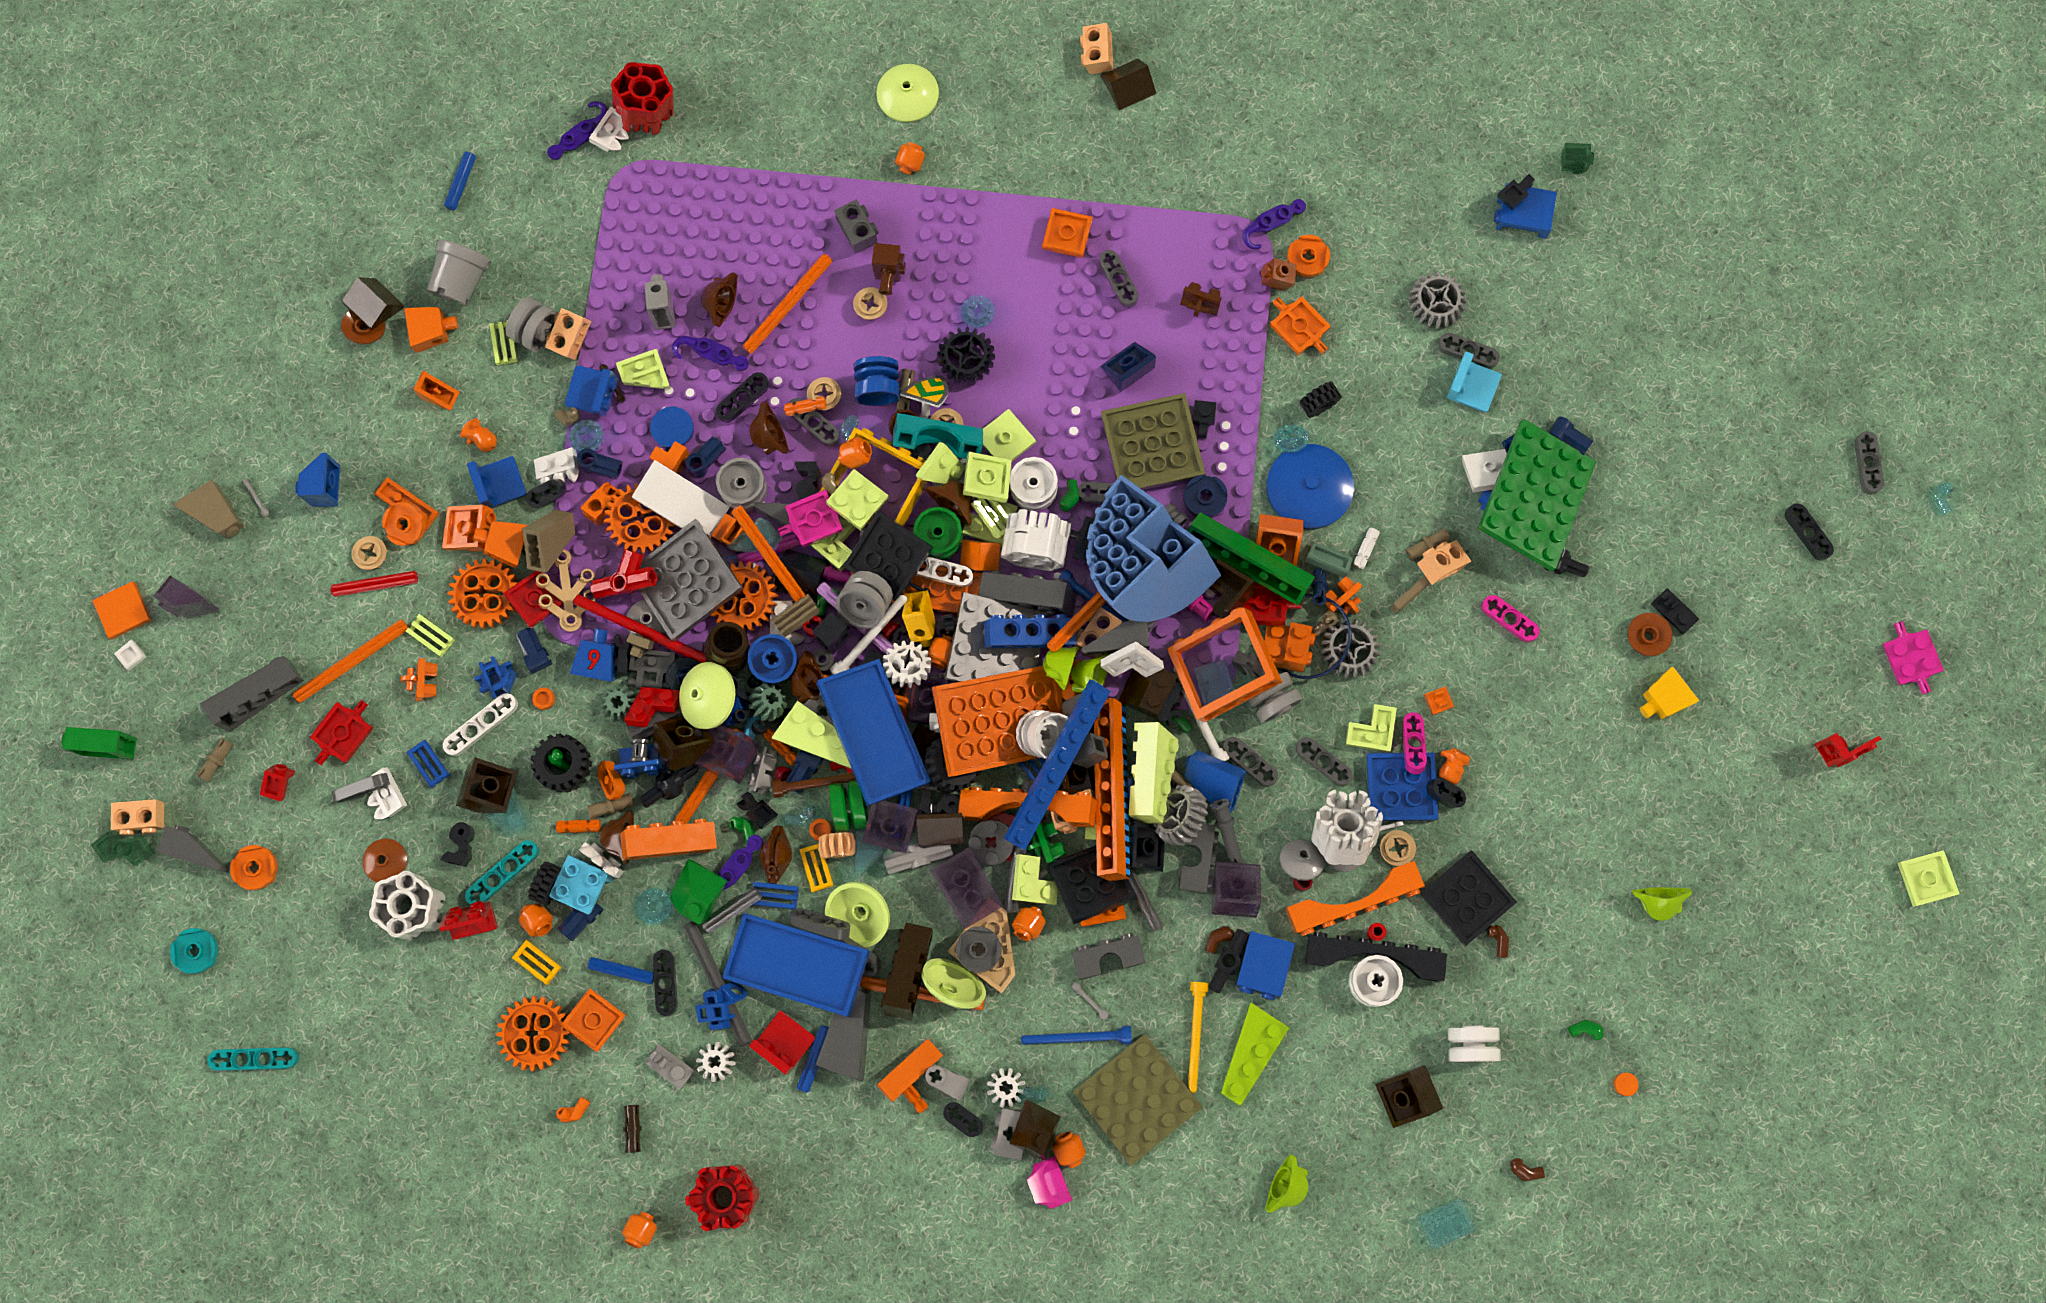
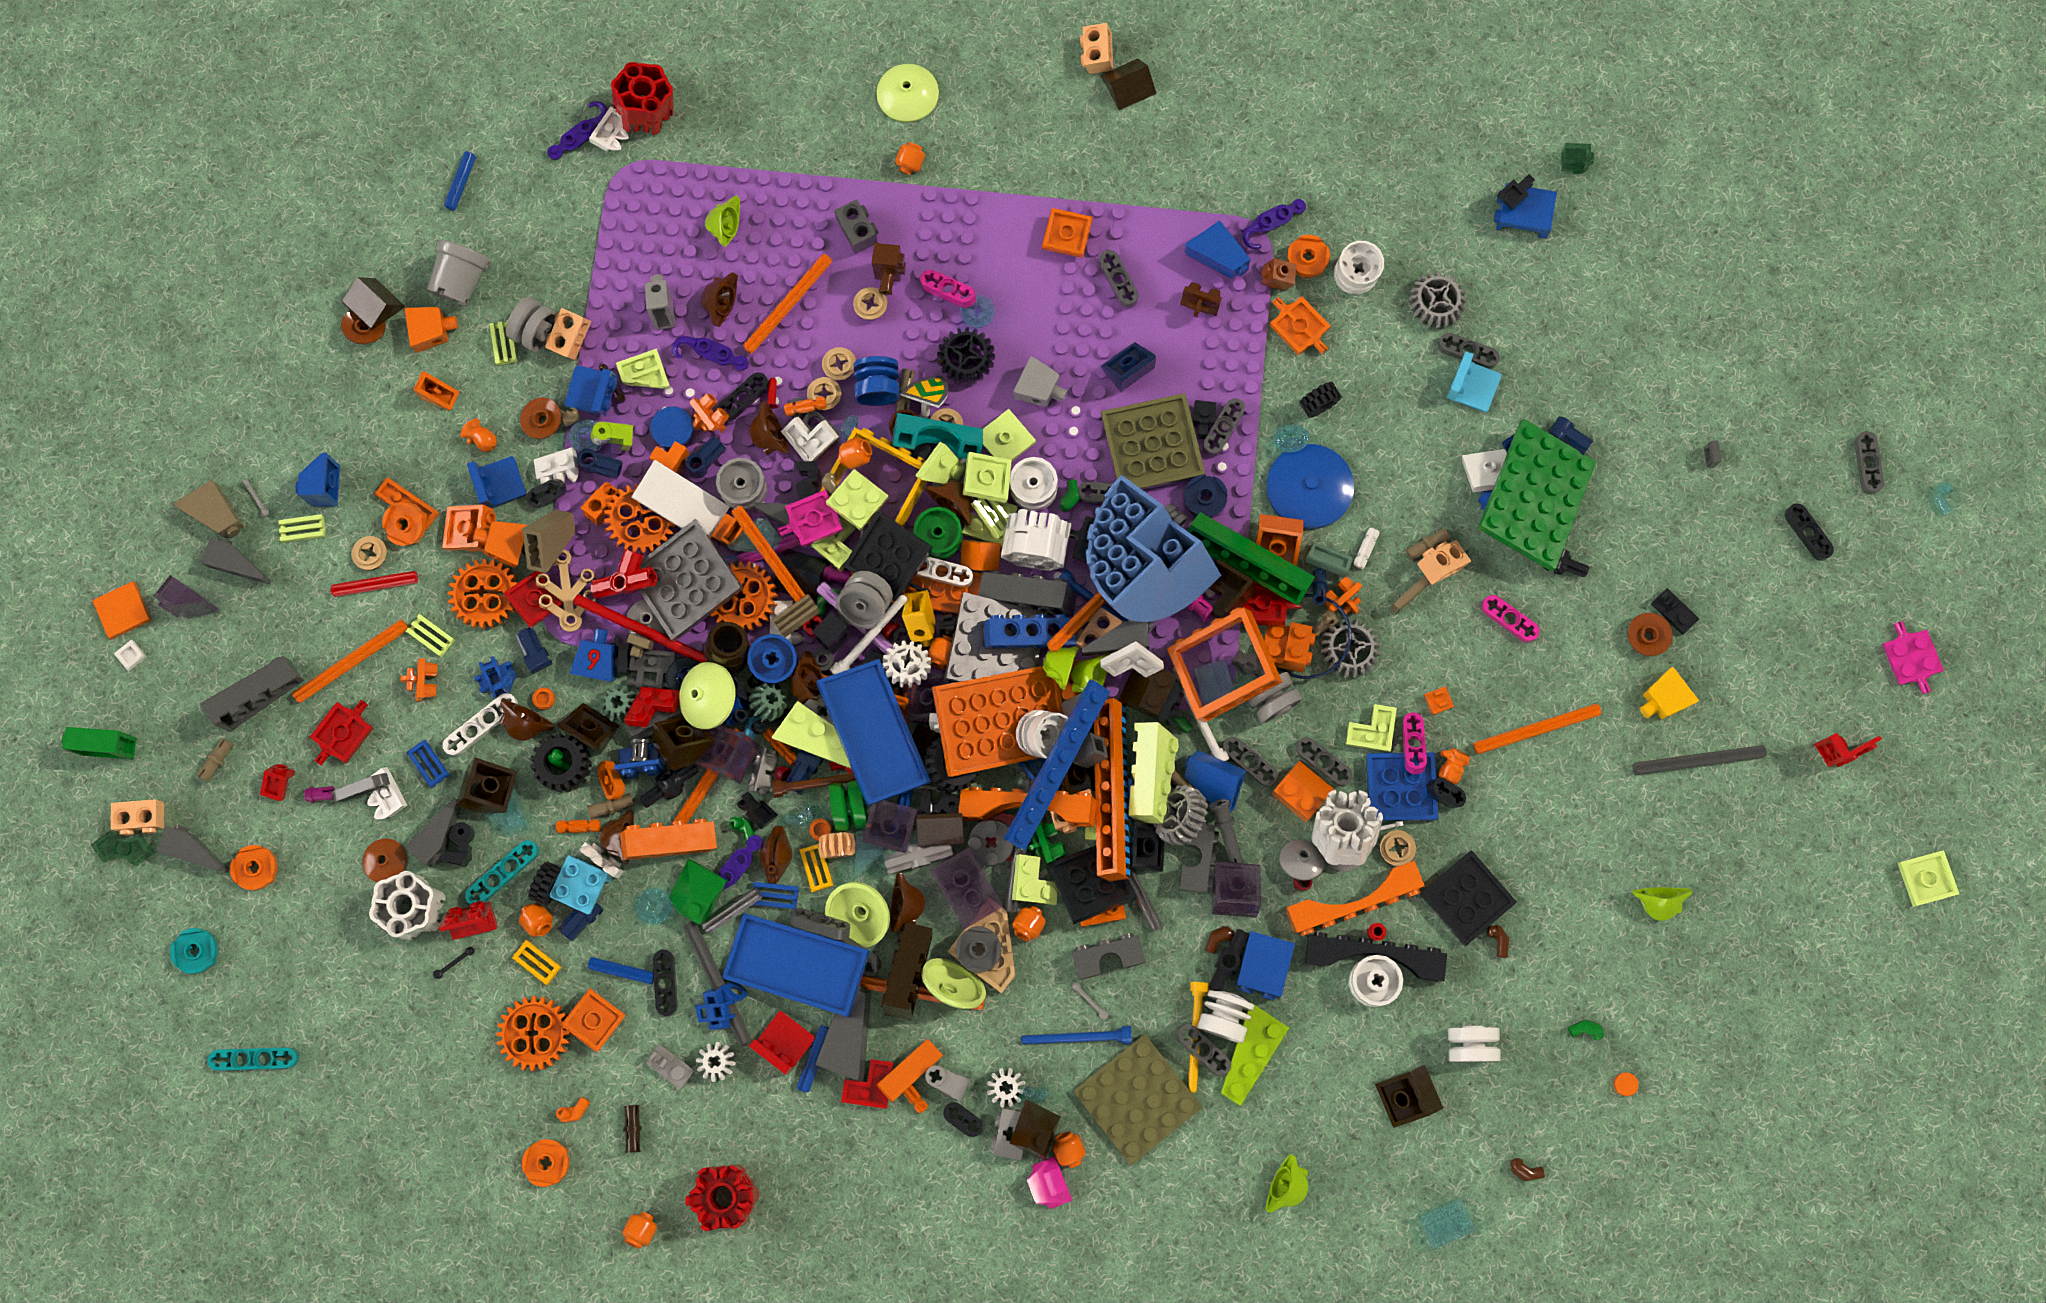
none -> dark grey slope [201,537,271,585]
none -> yellowish green tile [279,514,326,543]
none -> magenta pin [305,786,335,804]
none -> dark grey slope [406,798,461,867]
none -> black hinge [433,947,475,979]
none -> reddish brown hat [499,698,555,741]
none -> dark orange dish [520,397,562,439]
none -> orange plate [522,1139,570,1187]
none -> dark brown slope [557,703,620,754]
none -> lime leg [590,422,633,451]
none -> orange hips [689,393,729,433]
none -> lime hat [705,195,740,247]
none -> red piece [767,378,778,409]
none -> white plate [781,417,839,461]
none -> tan gear [822,347,856,381]
none -> red plate [841,1059,894,1109]
none -> reddish brown hat [891,872,925,932]
none -> dark pink beam [920,270,976,308]
none -> light grey torso [1013,356,1068,407]
none -> dark grey beam [1175,1024,1231,1076]
none -> blue slope [1184,220,1251,279]
none -> white wheel [1197,990,1255,1043]
none -> dark grey beam [1203,398,1245,456]
none -> orange slope [1272,761,1334,823]
none -> white wheel [1334,241,1384,295]
none -> orange axle [1473,704,1602,754]
none -> dark grey axle [1633,745,1767,775]
none -> dark grey tile [1704,440,1721,468]

